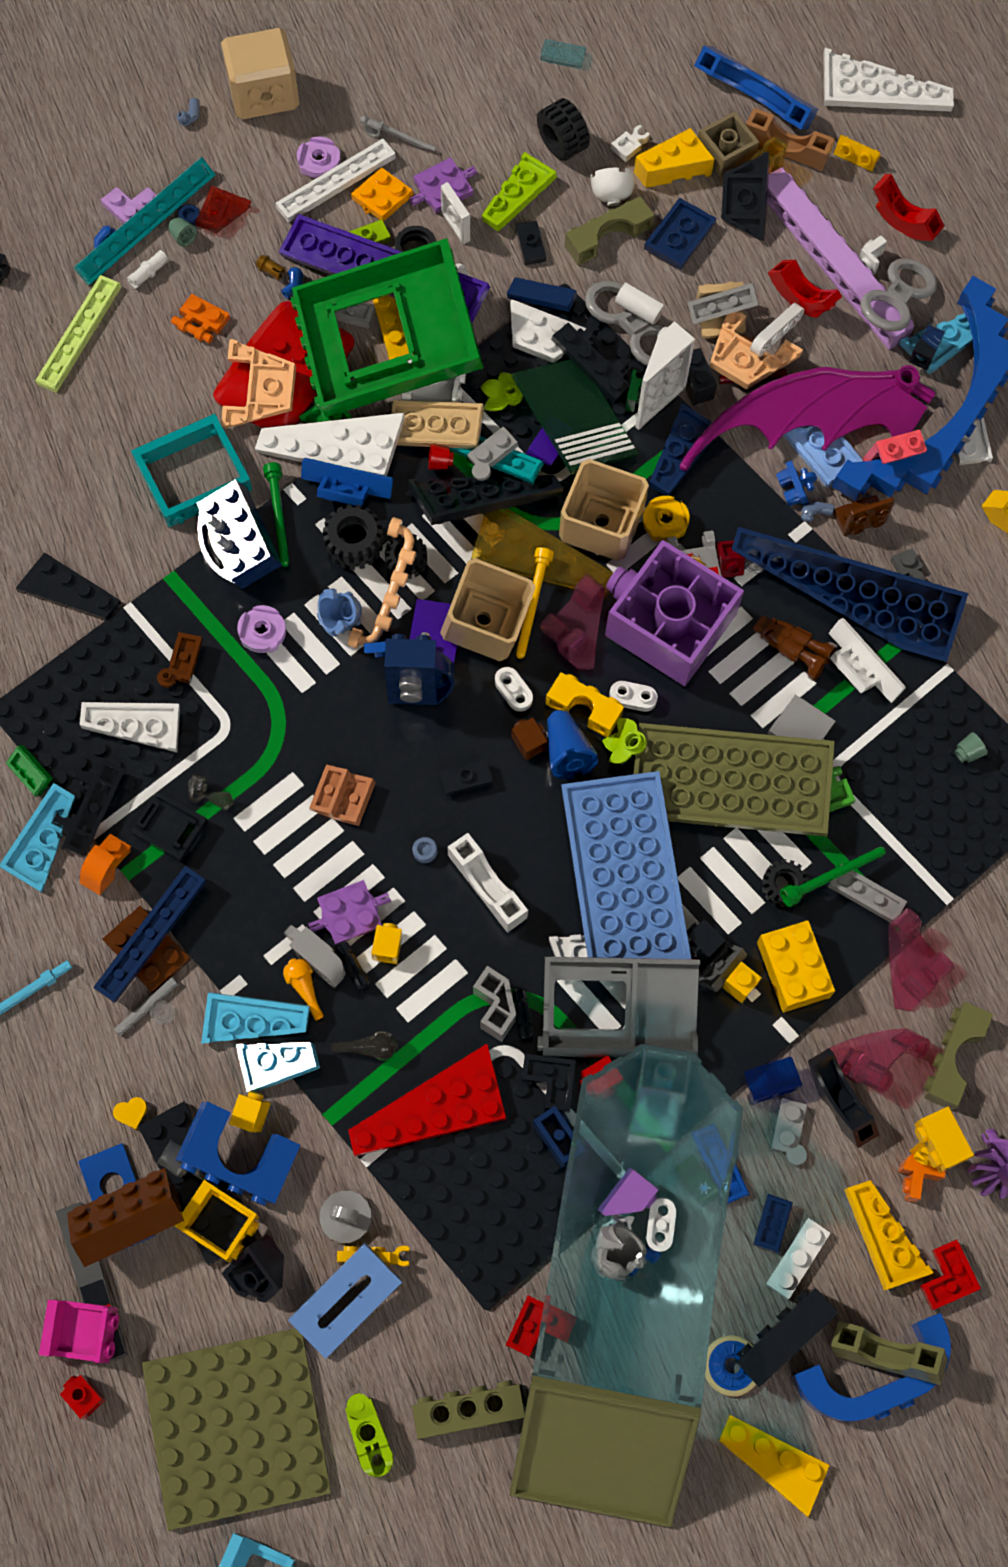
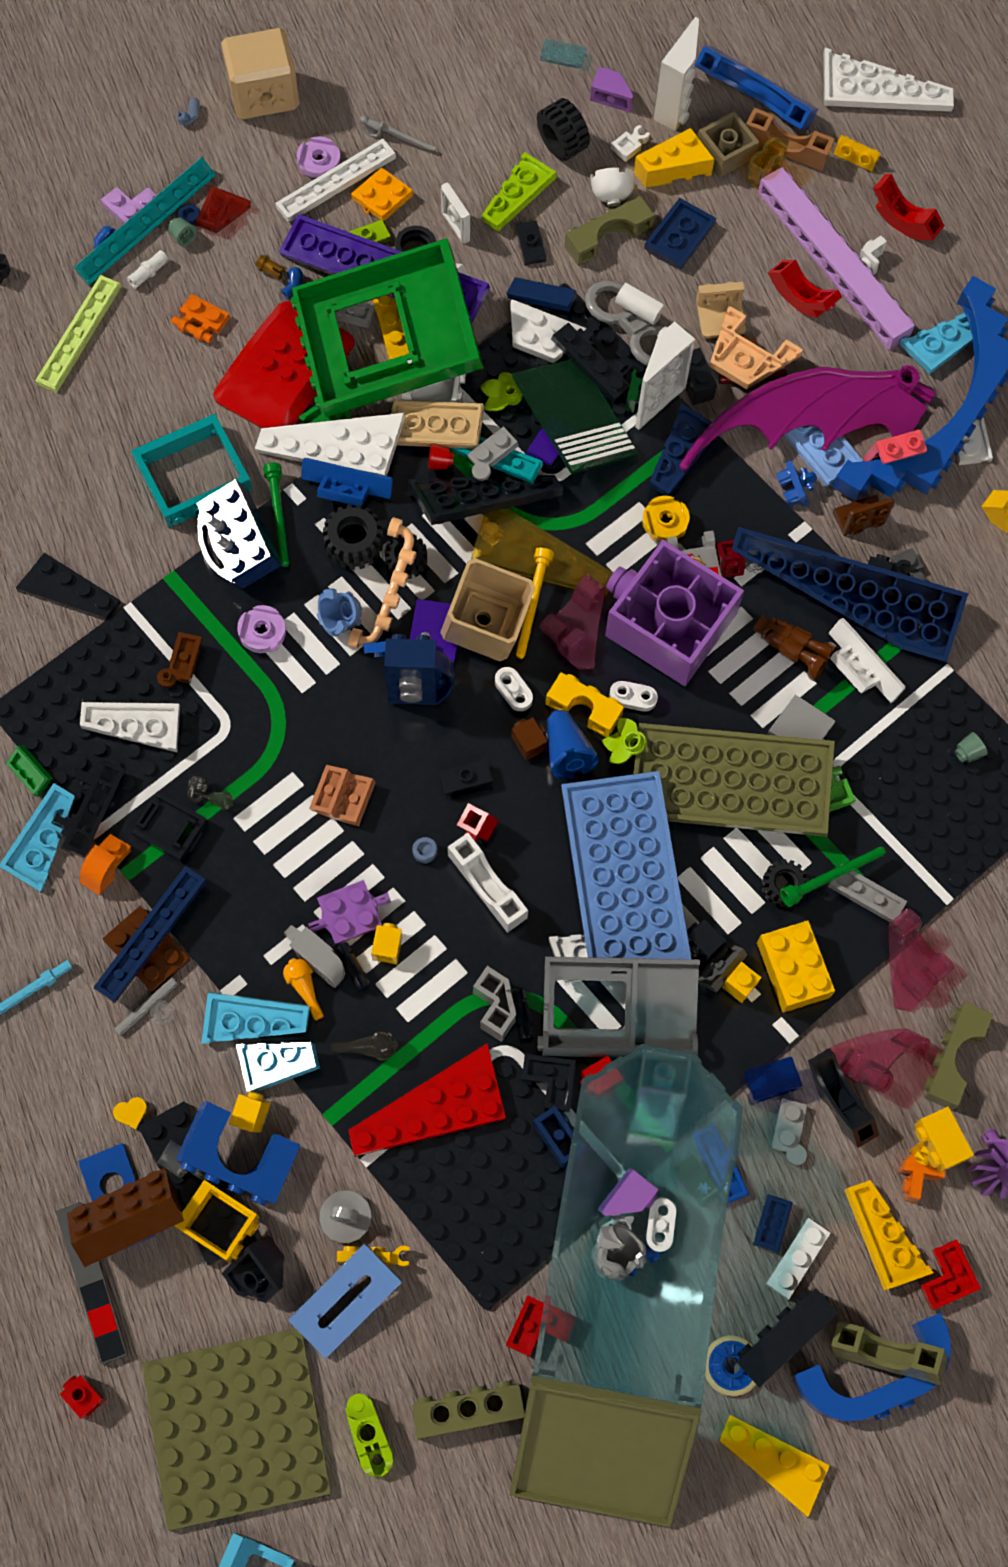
dark pink panel [39,1299,119,1363] -> none
light nougat wing [221,339,296,429] -> none
medium lavender plate [409,157,477,214] -> none
tan plate [559,459,649,561] -> none
light grey plate [687,283,759,324] -> none
black wing [721,152,770,241] -> none
white beam [750,303,805,357] -> none
sand blue arm [801,501,834,522] -> none
light grey bar [860,258,937,332] -> none
leg [909,324,945,371] -> none
none -> red brick [457,803,499,842]
none -> medium lavender slope [590,66,633,112]
none -> white slope [654,17,699,131]
none -> black plate [868,554,911,575]

